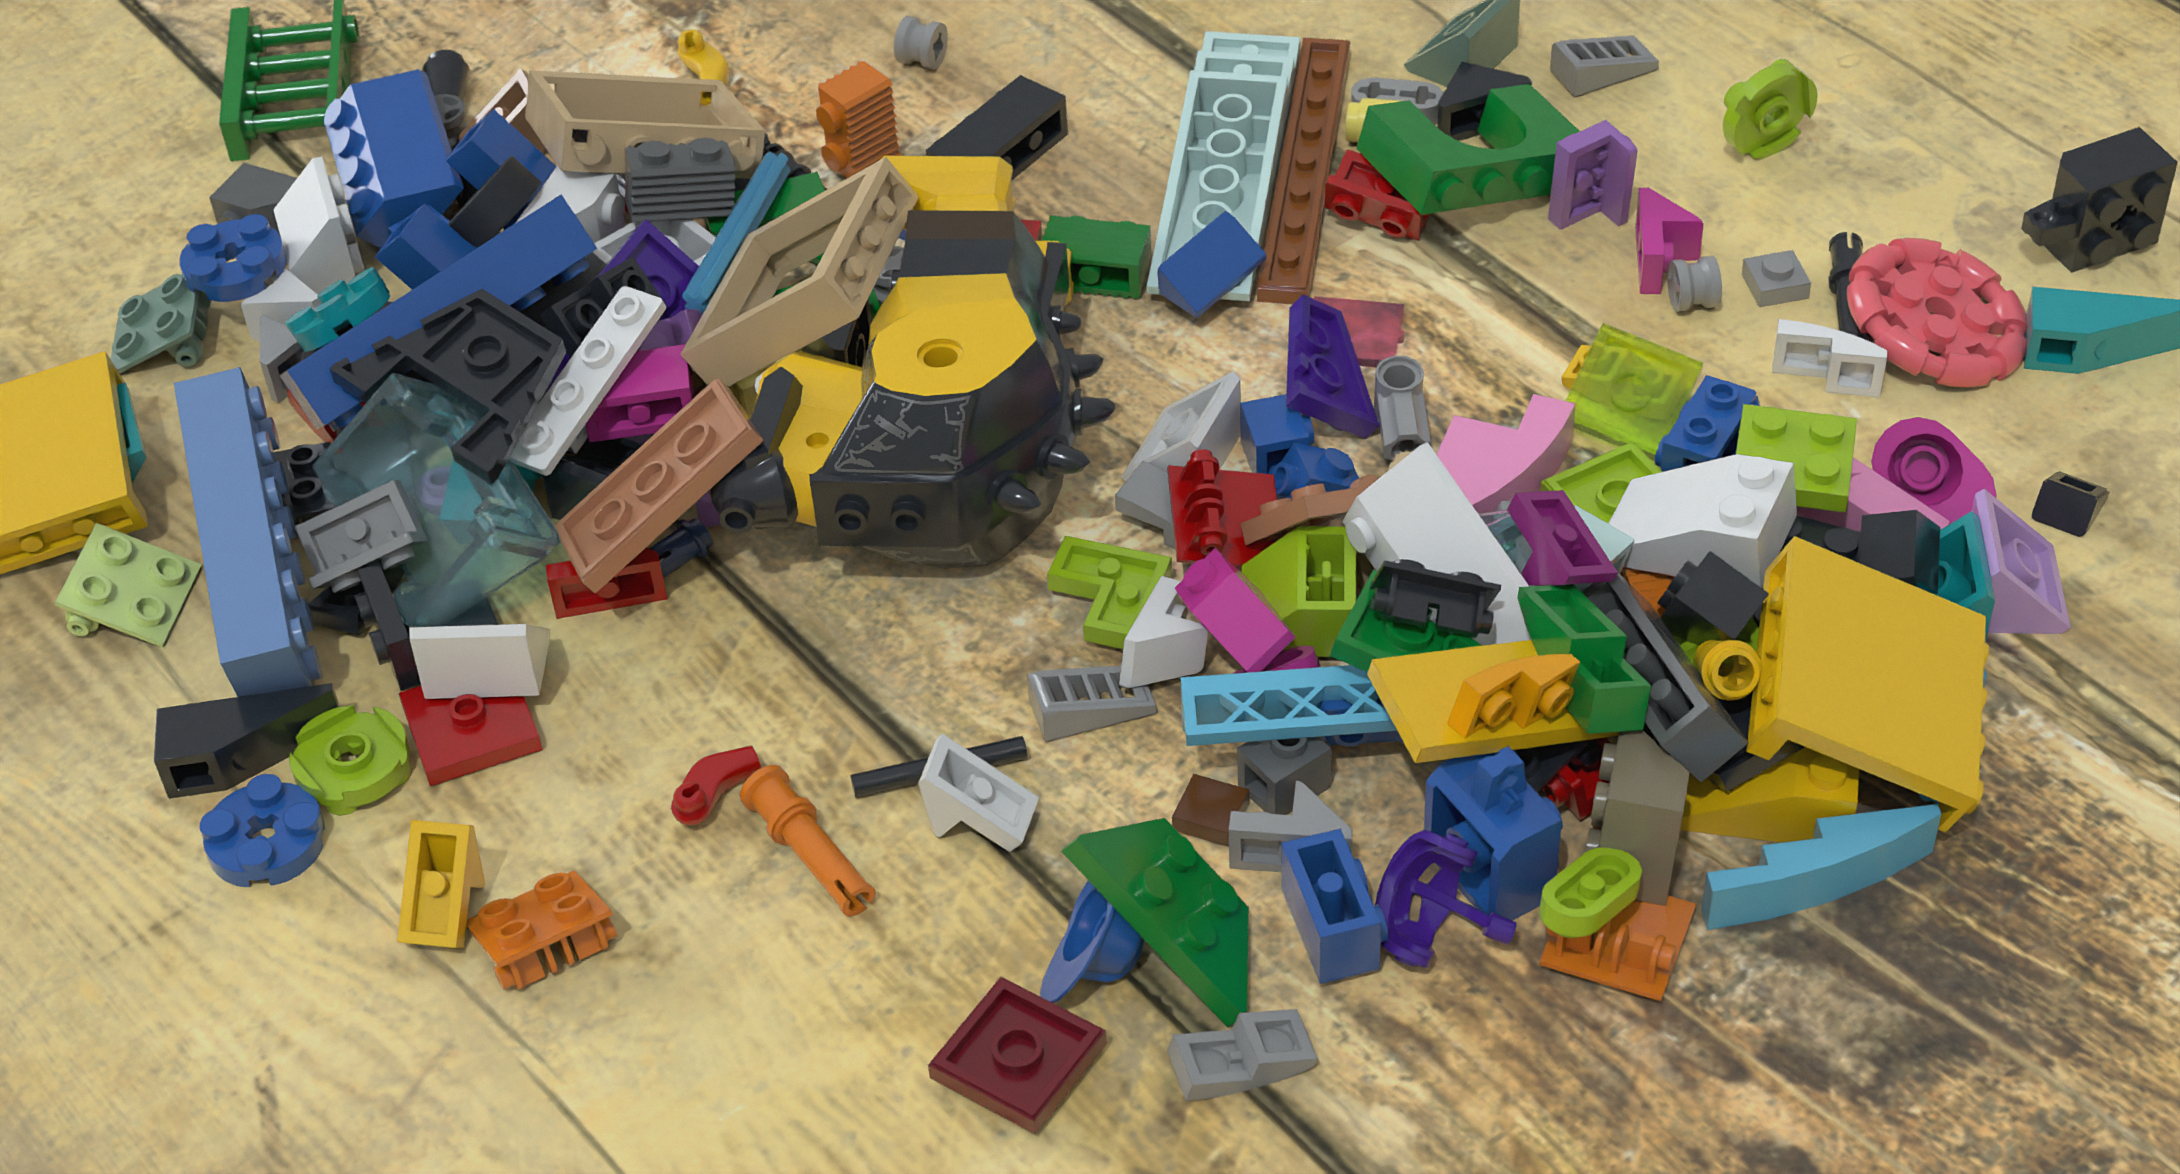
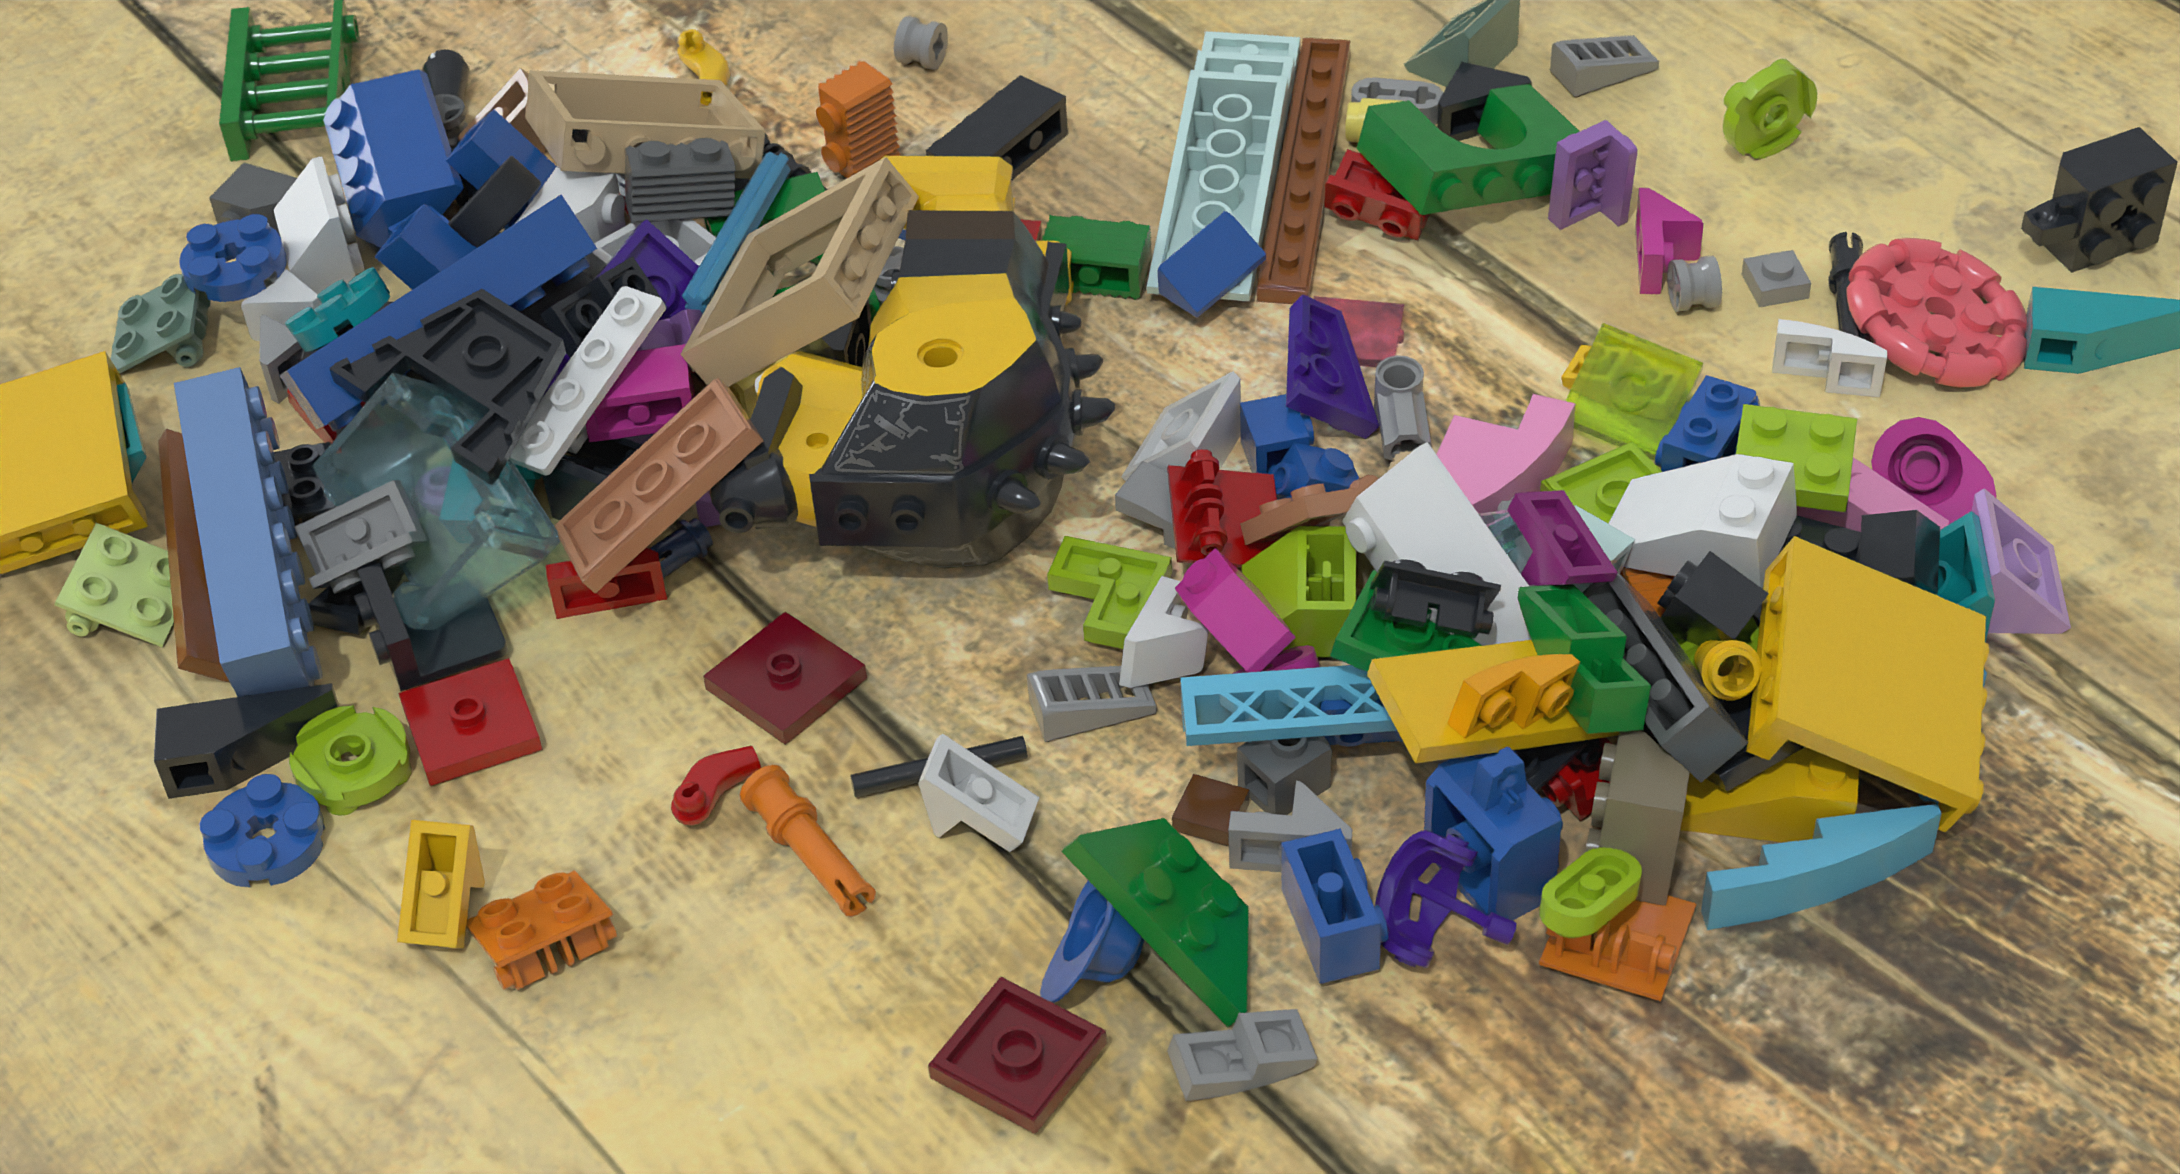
white slope [409,624,550,699] -> none
black slope [2032,471,2110,537] -> none
none -> dark orange tile [158,429,230,683]
none -> dark red plate [703,611,867,745]

